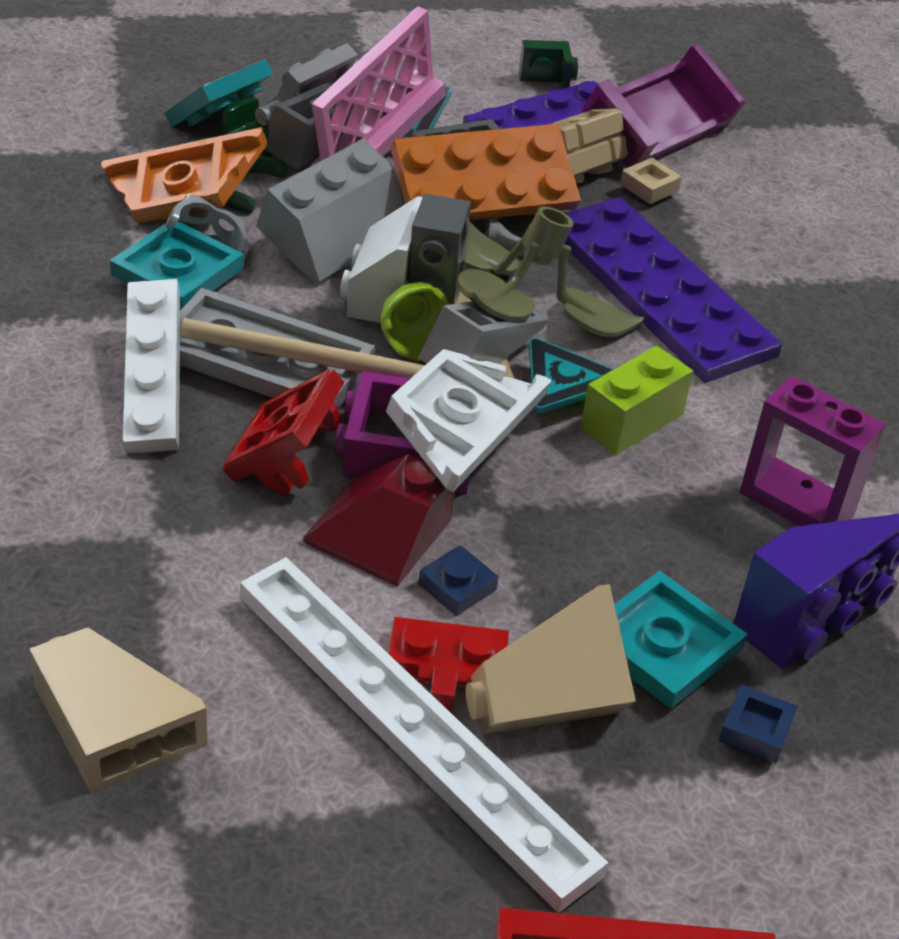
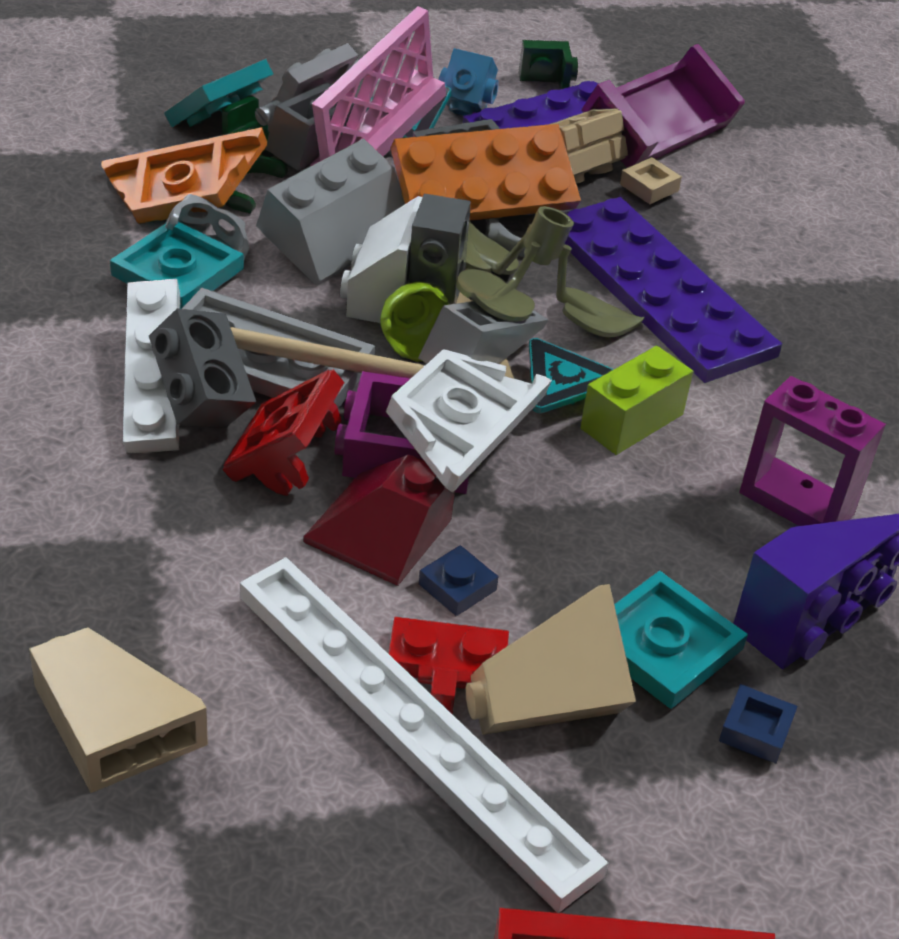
none -> dark grey brick [149,308,256,428]
none -> dark azure brick [439,48,499,116]

